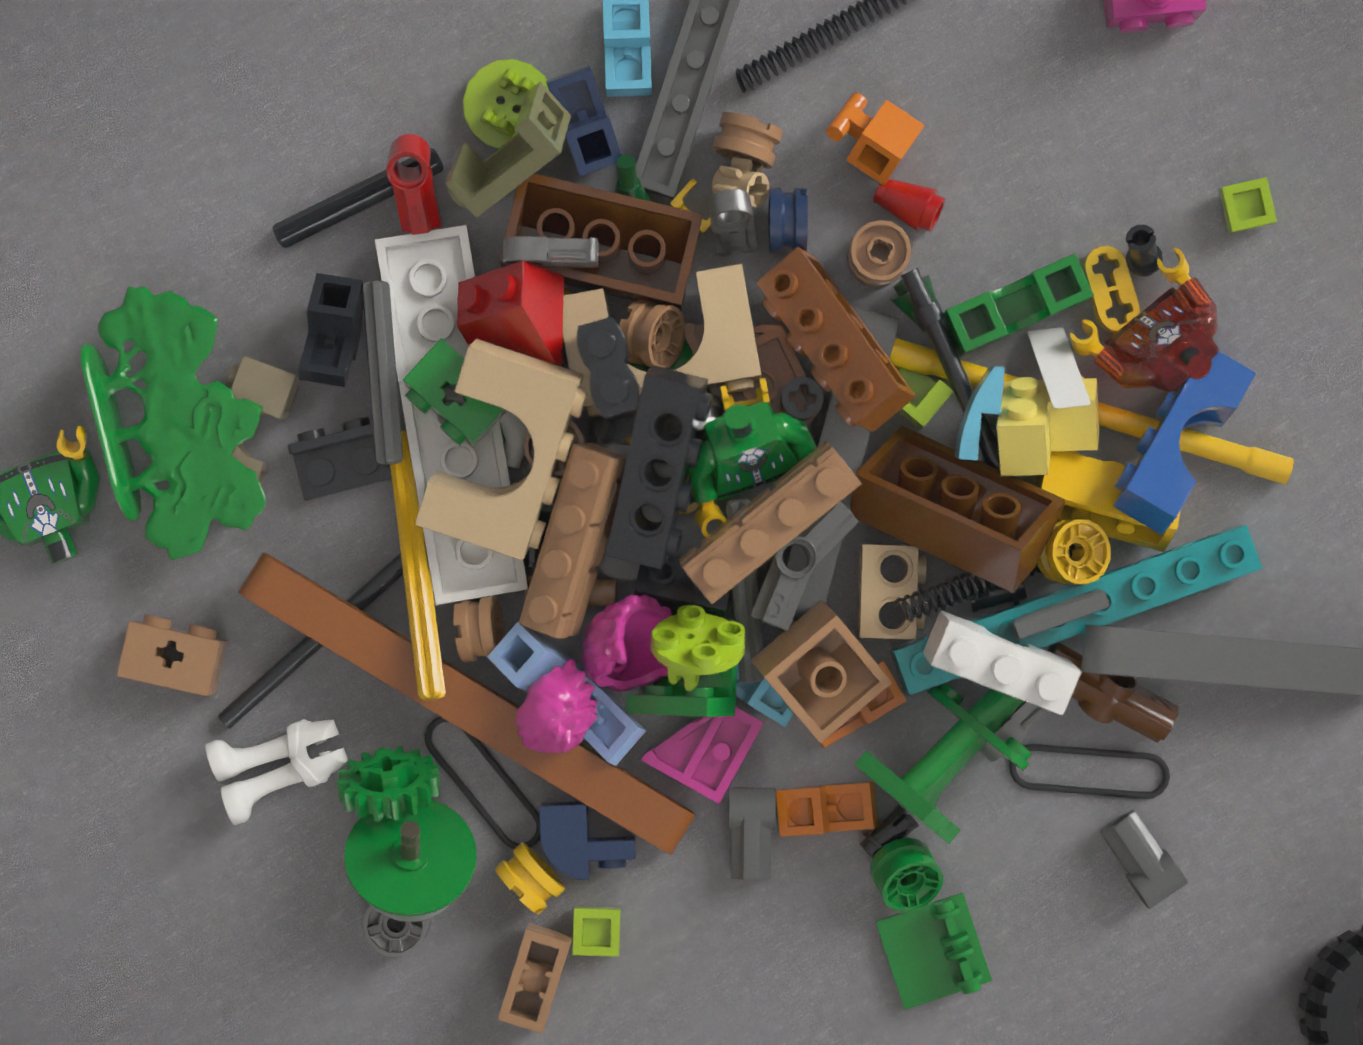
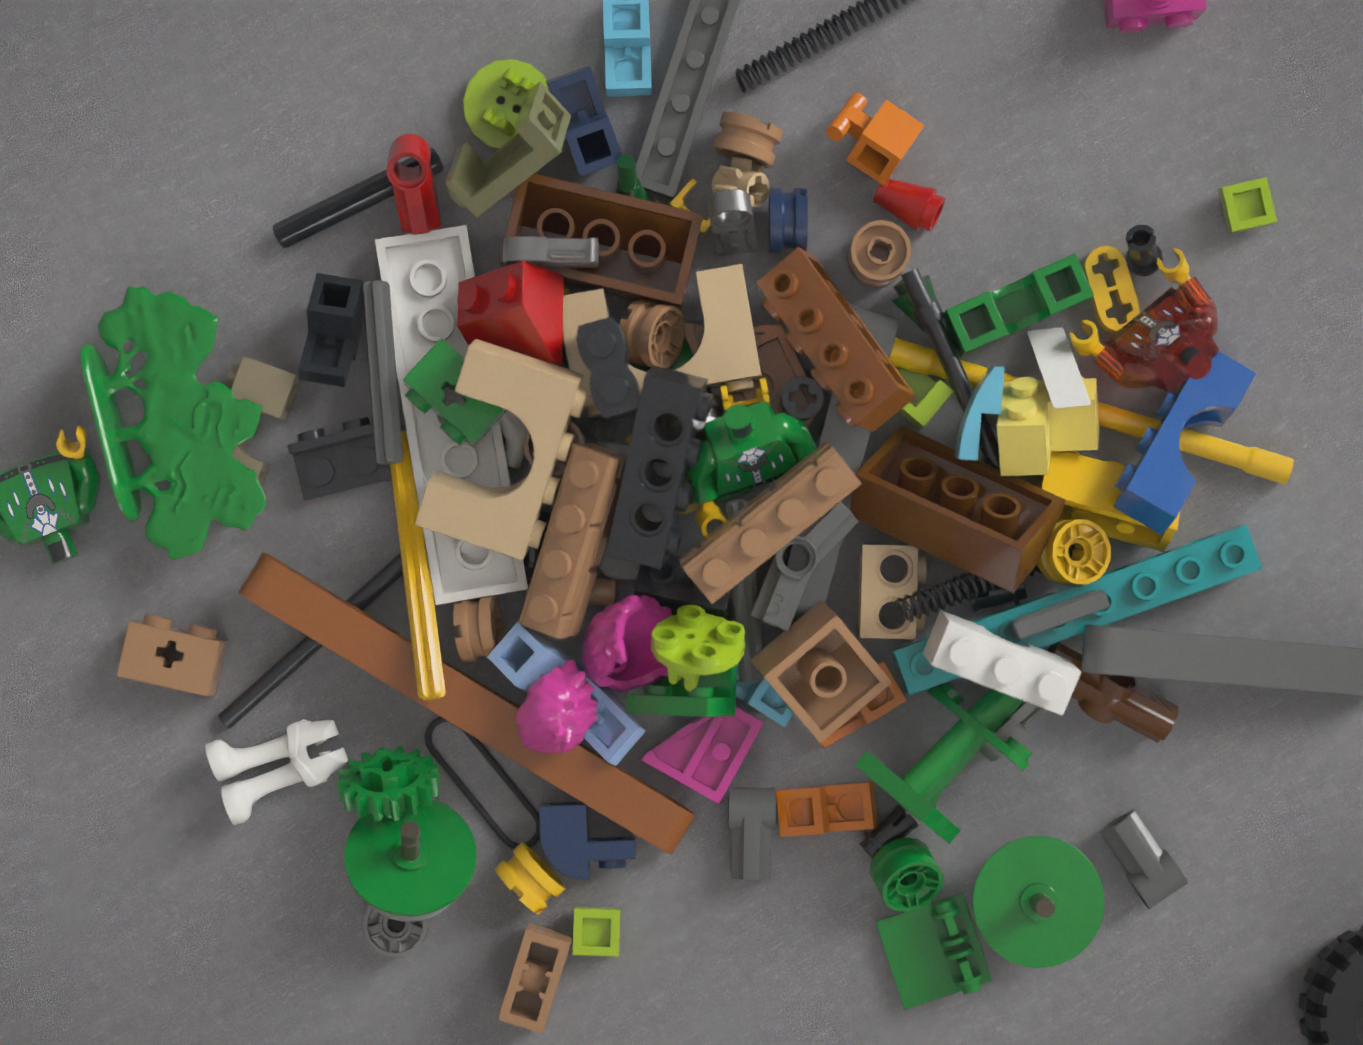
black piece [1009,744,1170,799] -> none
none -> green piece [972,836,1104,968]

